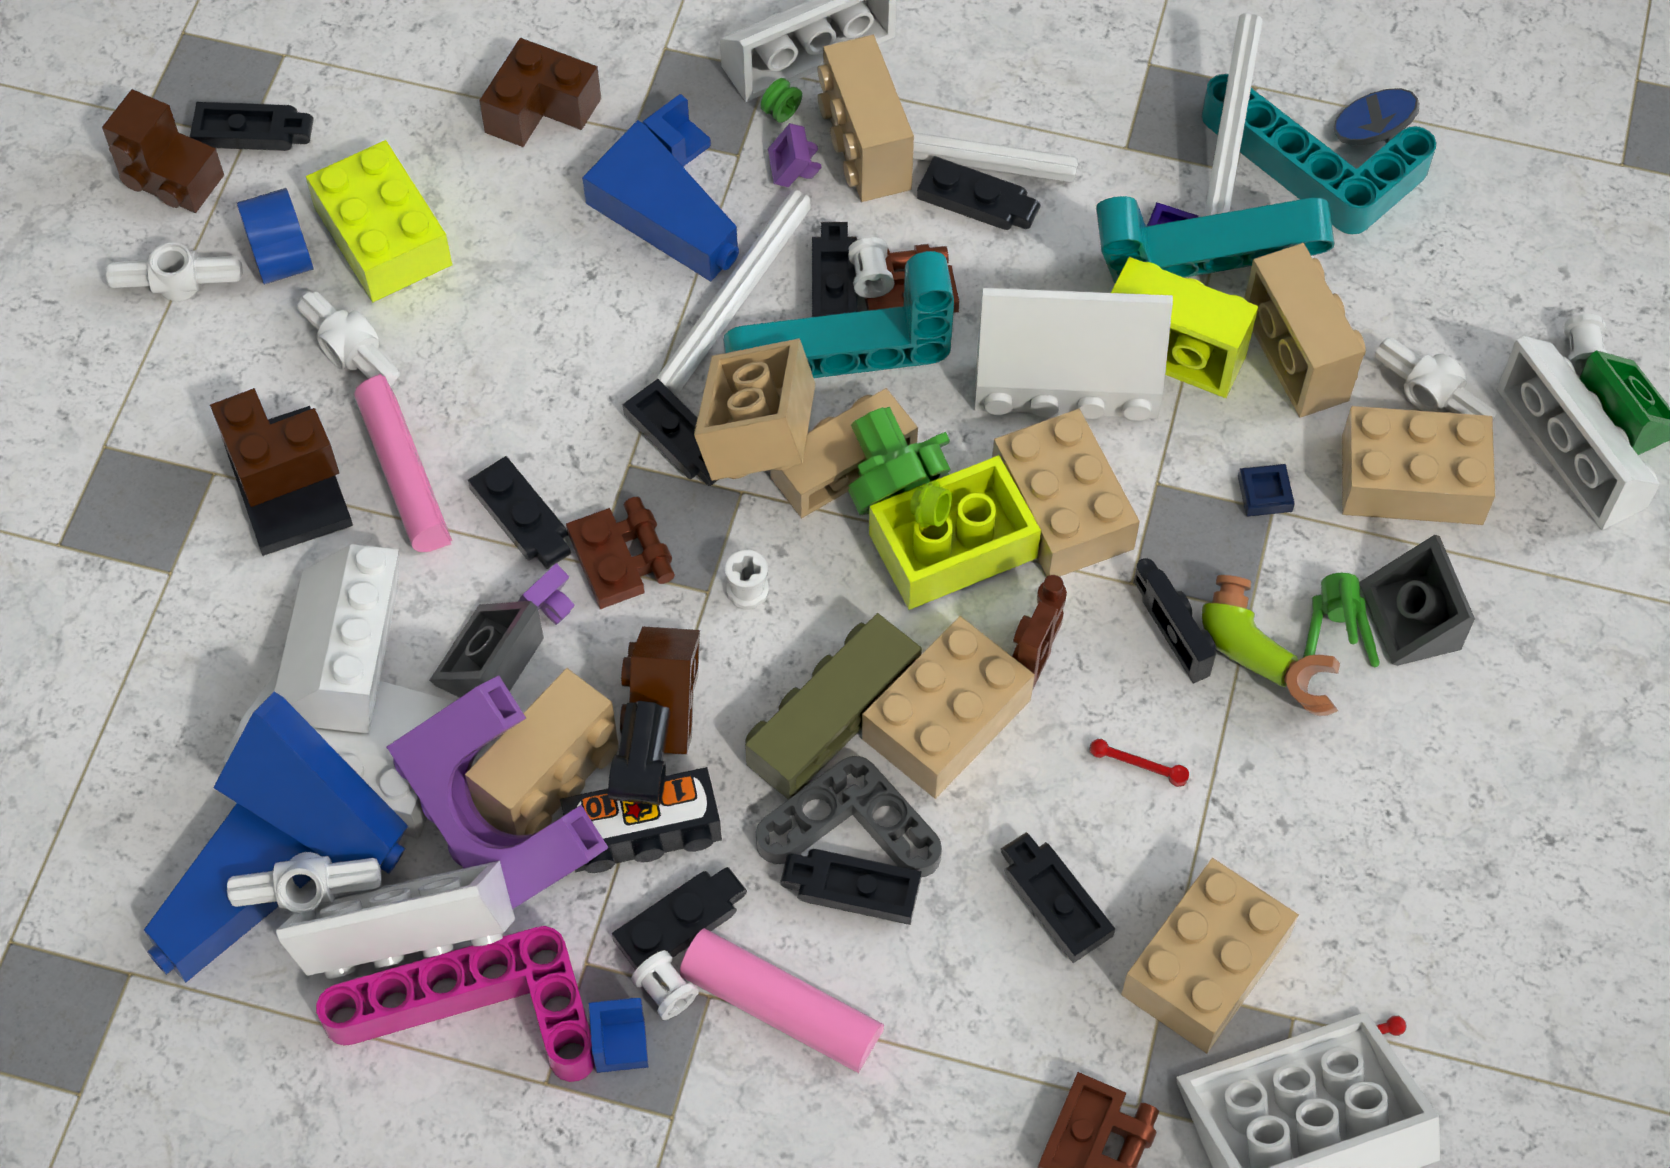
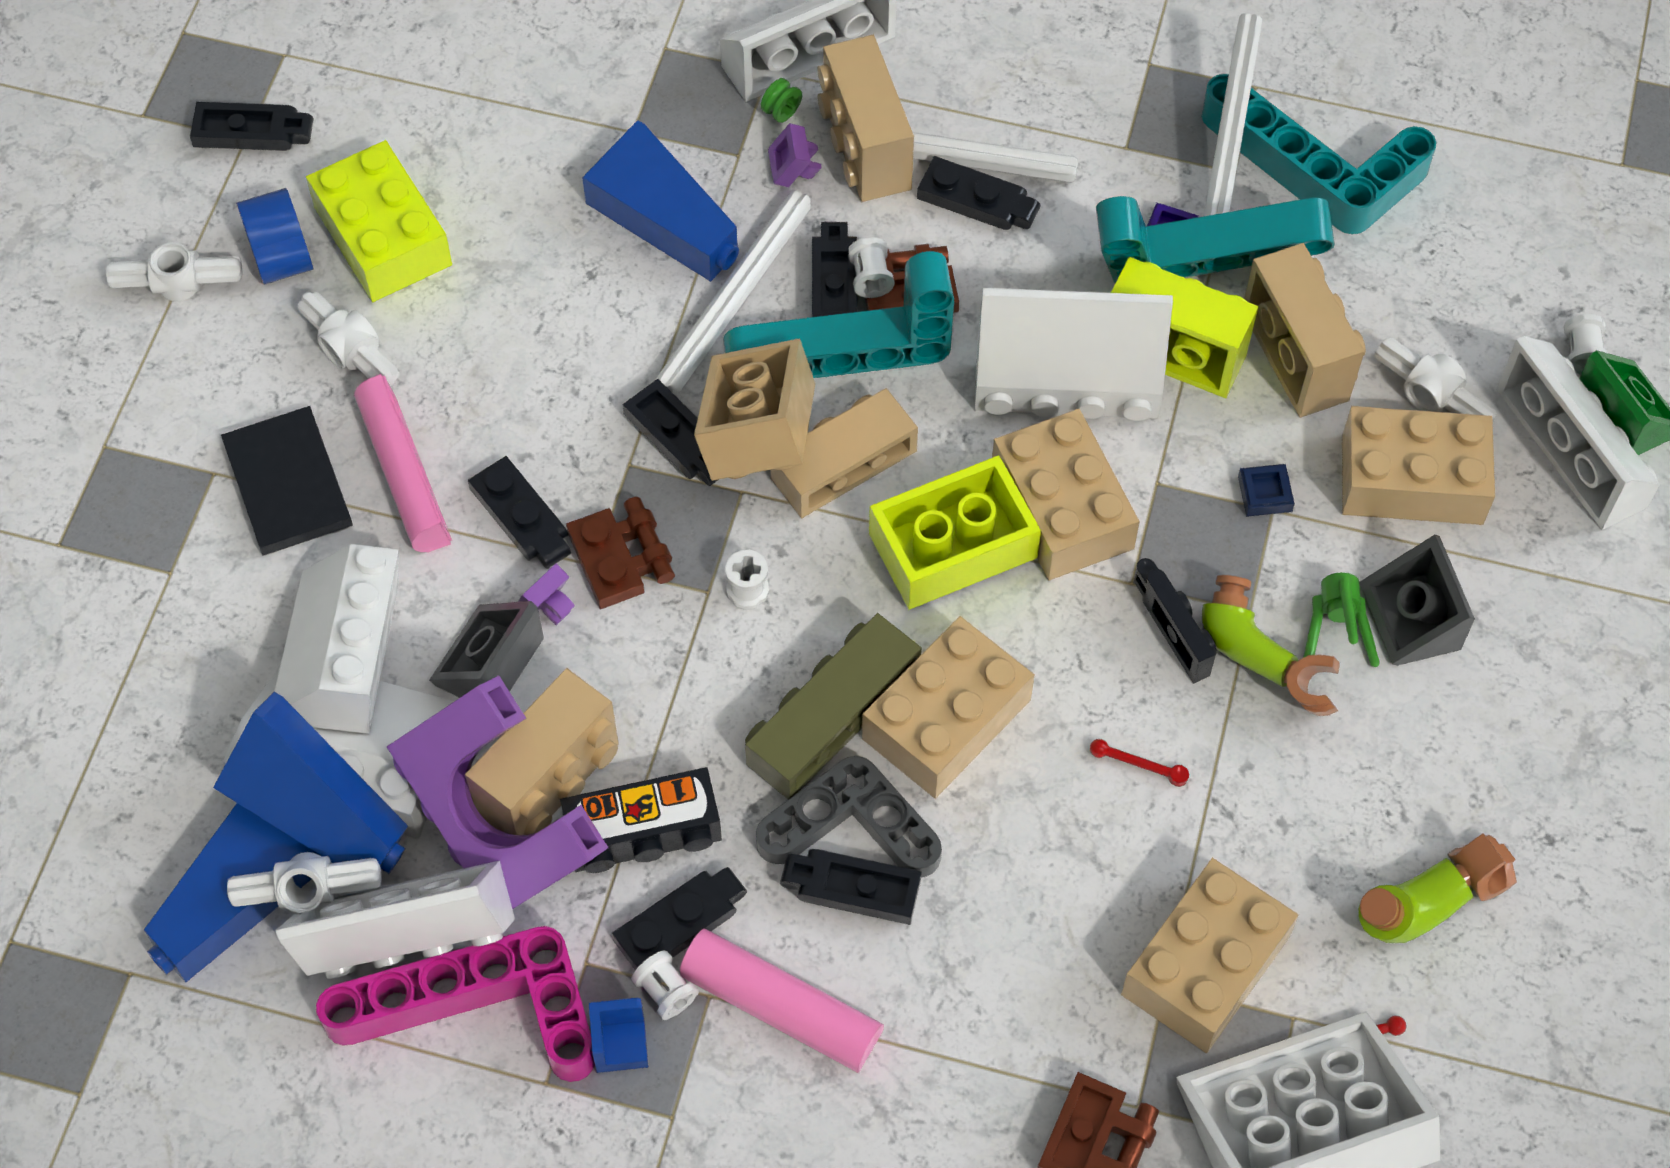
reddish brown brick [102,89,224,213] -> none
reddish brown brick [210,388,340,507] -> none
reddish brown brick [479,38,601,147] -> none
black piece [608,701,671,806] -> none
reddish brown brick [620,626,700,754] -> none
blue panel [642,94,711,167] -> none
bright green piece [848,407,951,515] -> none
lime plate [910,481,952,528] -> none
black hinge [1001,832,1115,963] -> none
copper plate [1012,575,1067,691] -> none
blue piece [1334,88,1420,146] -> none
none -> piece [1358,833,1517,943]

